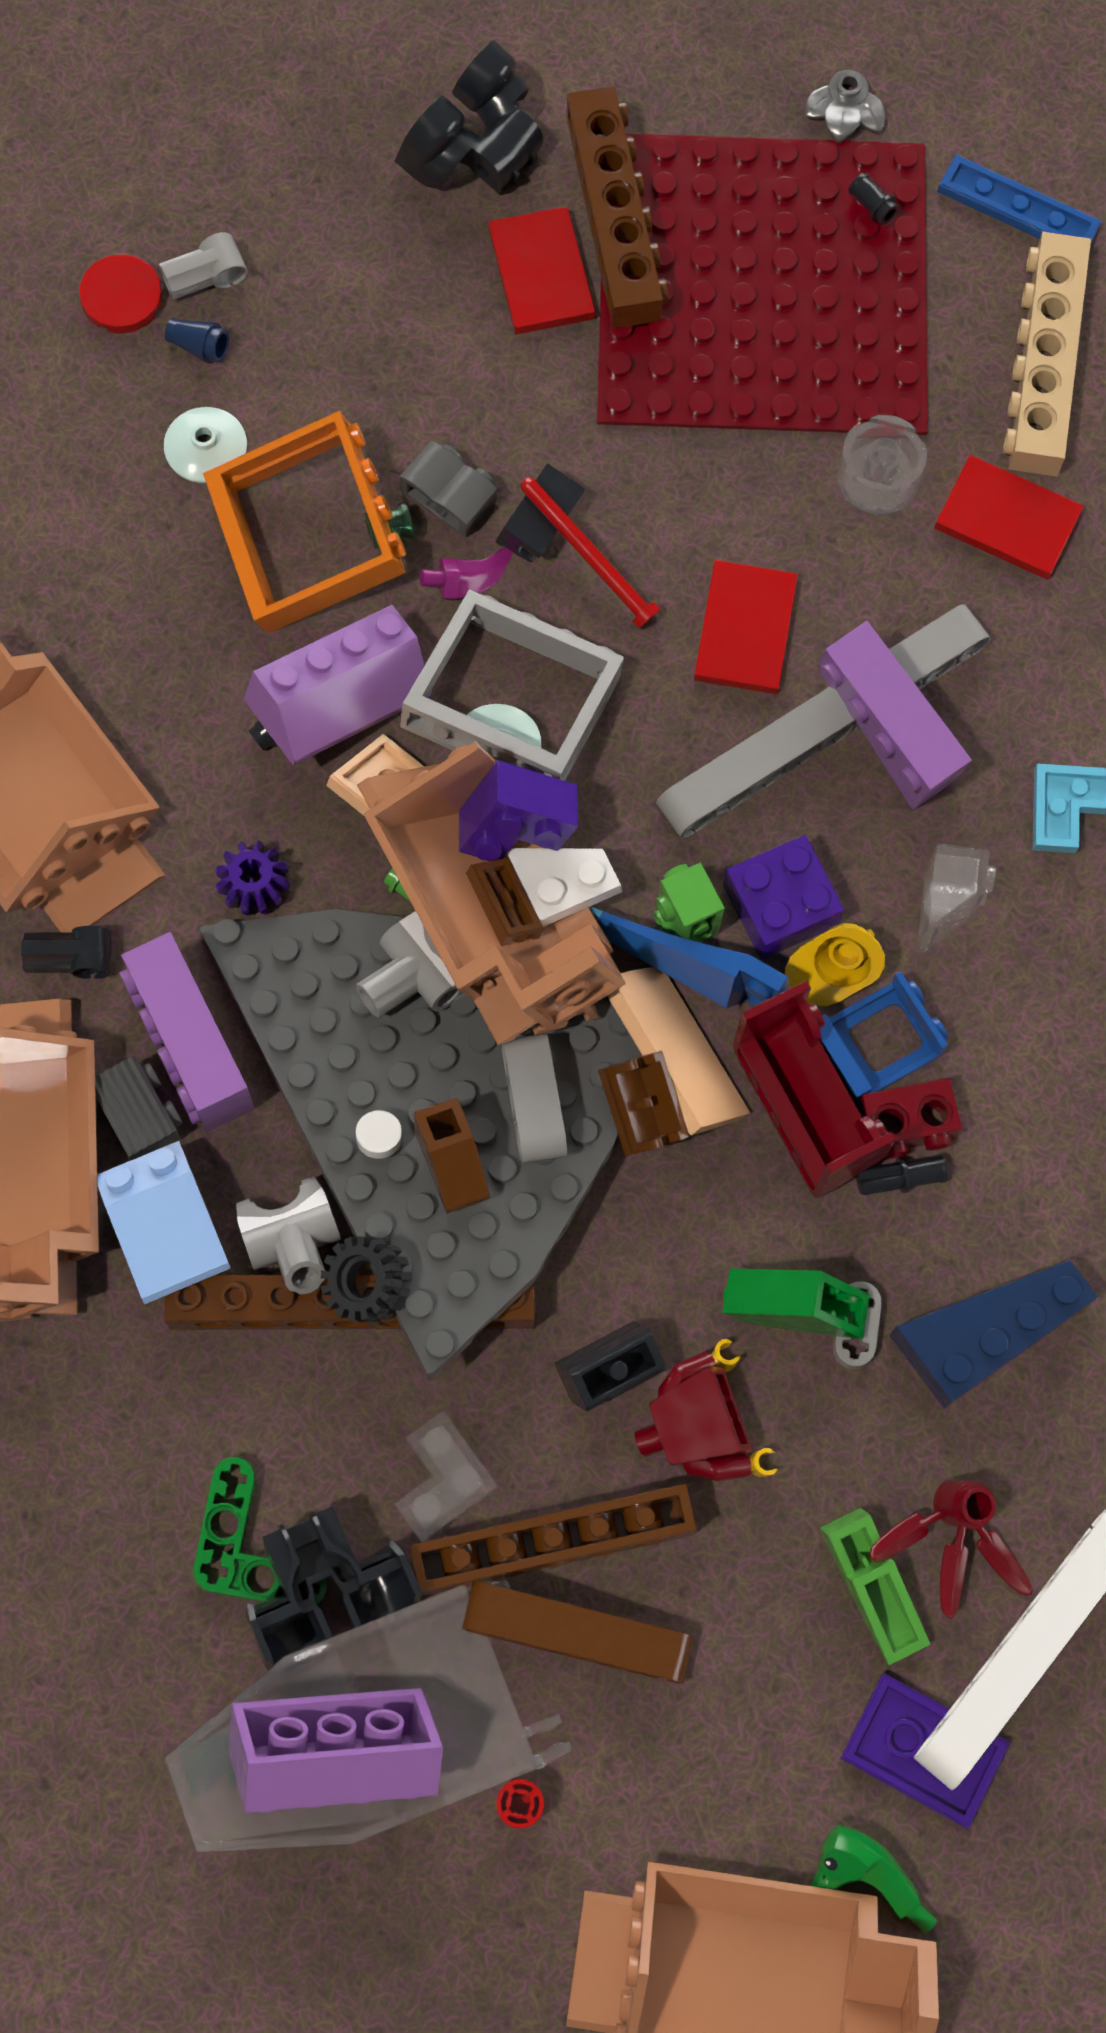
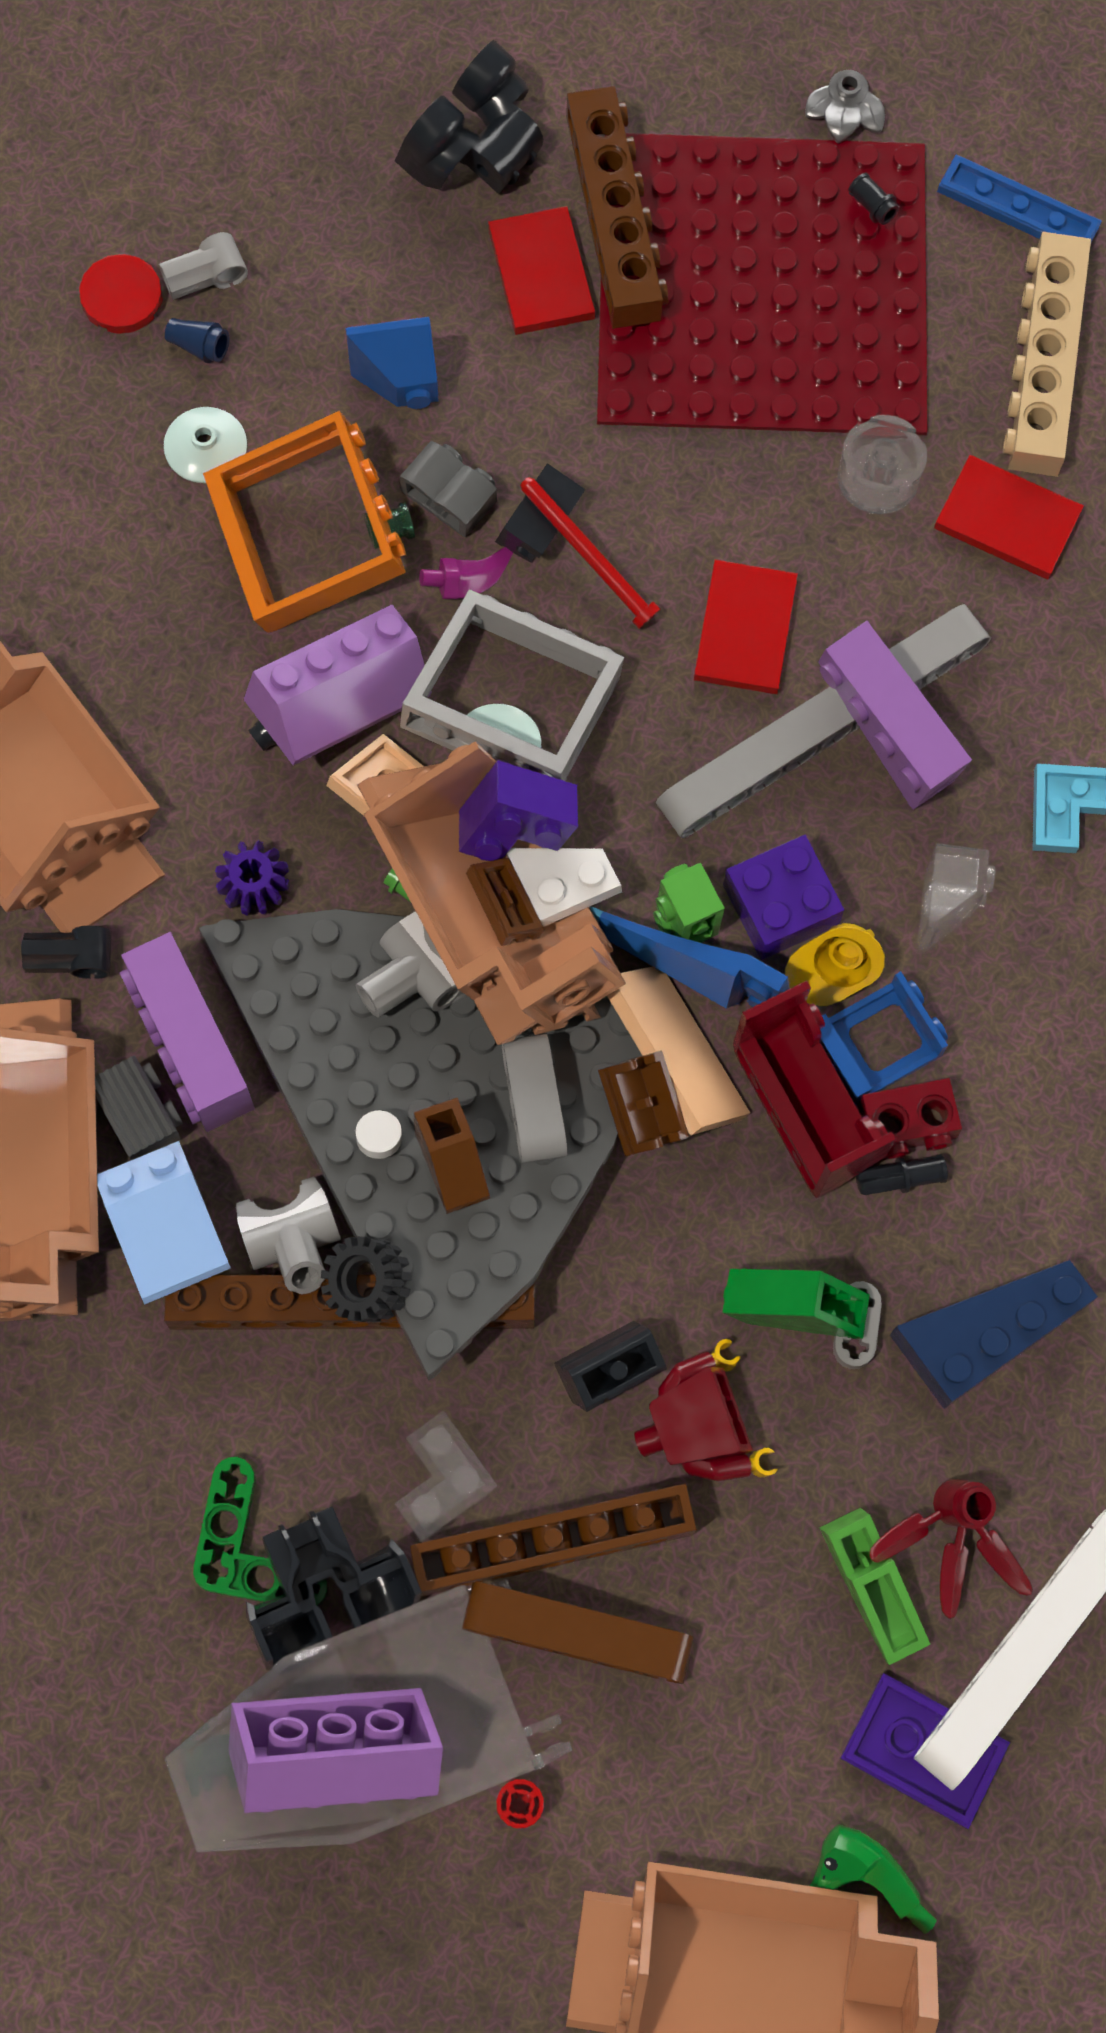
none -> blue slope [346,317,438,409]

